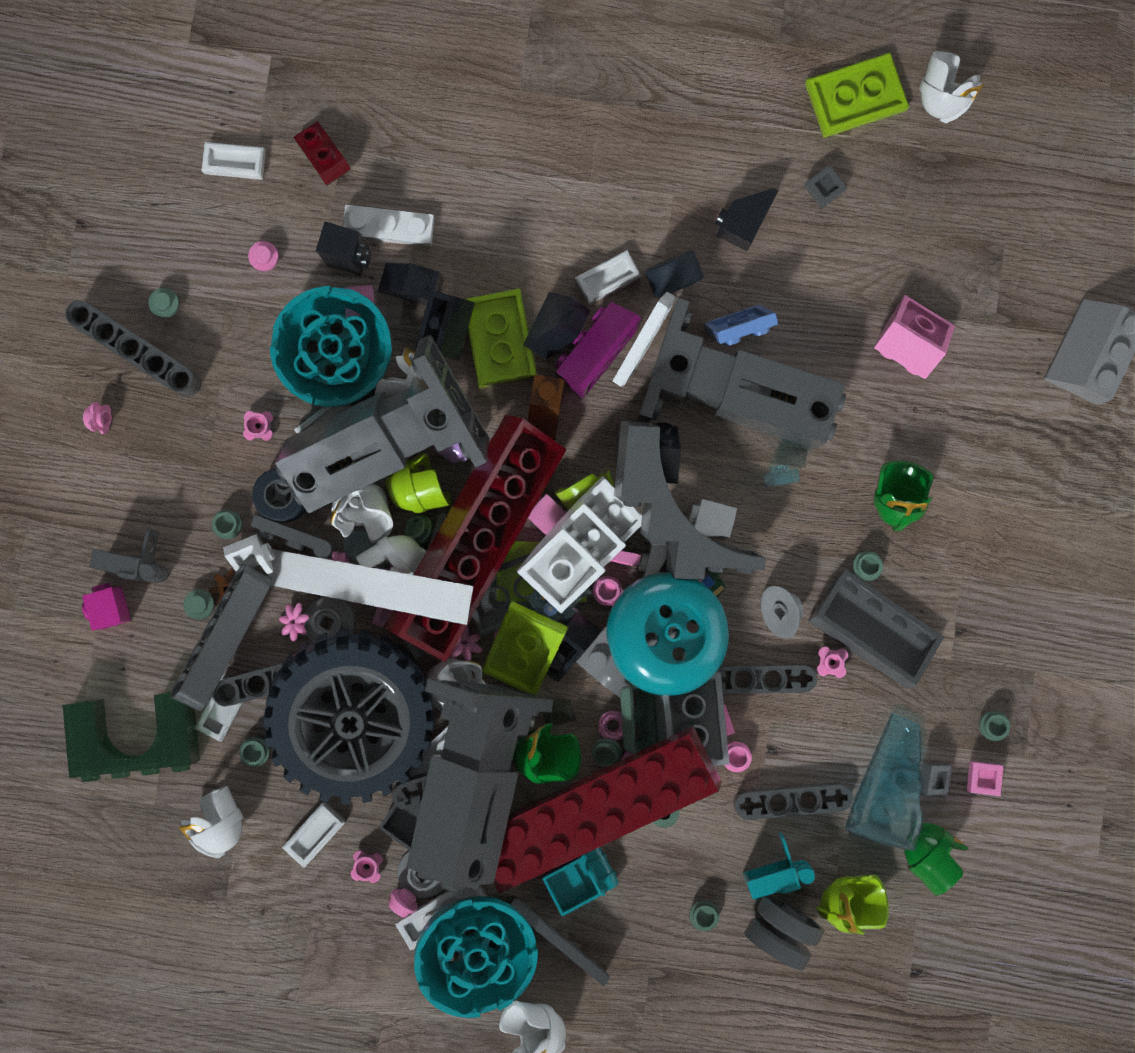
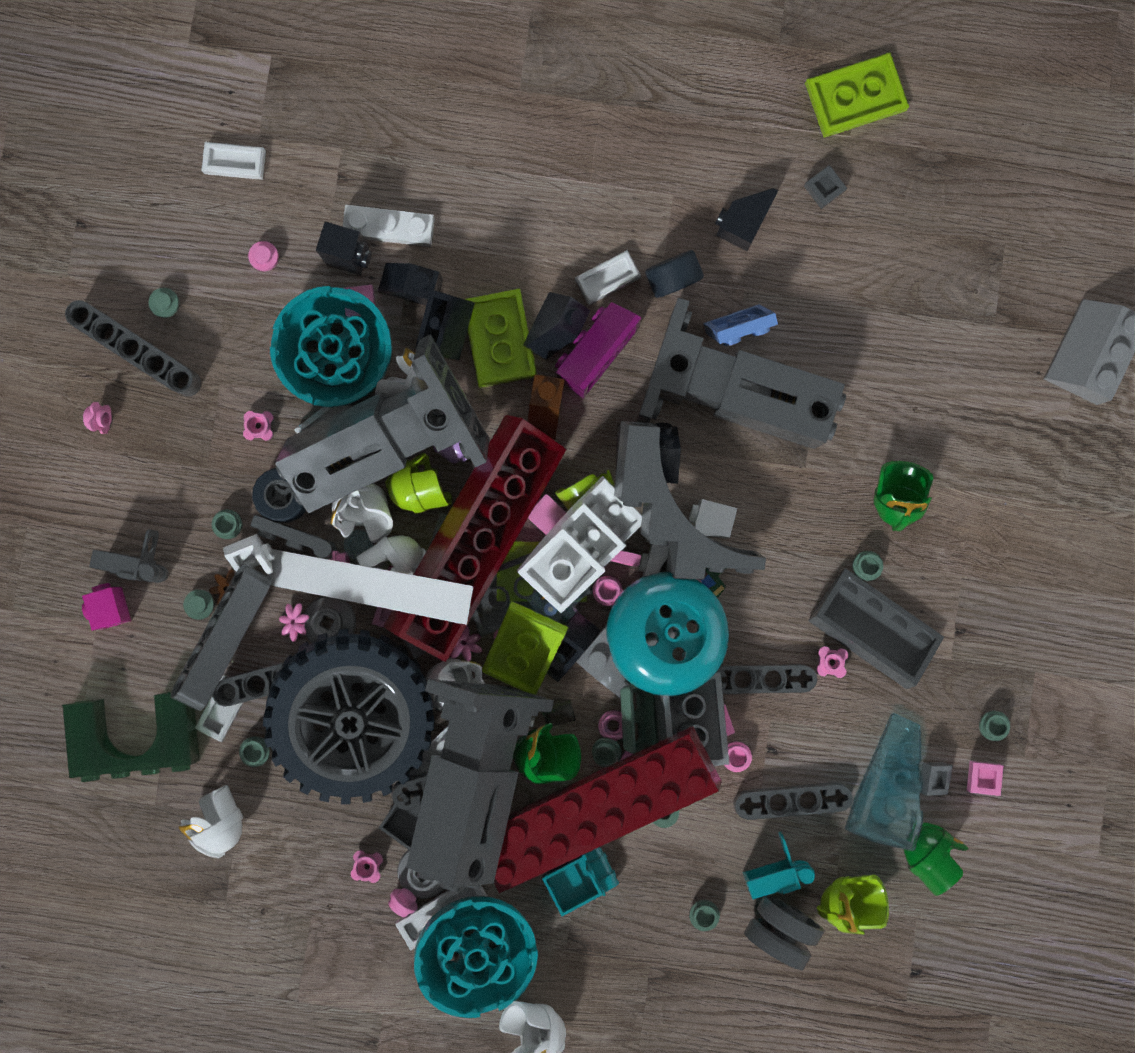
white tile [282,802,346,868] -> none
dark red plate [293,121,351,186] -> none
sand green plate [405,515,434,545] -> none
dark grey tile [508,896,610,986] -> none
white tile [613,292,676,387] -> none
light grey piece [760,586,804,639] -> none
clear light blue plate [764,465,800,487] -> none
bright pink slope [874,295,955,379] -> none
white helmet [919,51,984,123] -> none

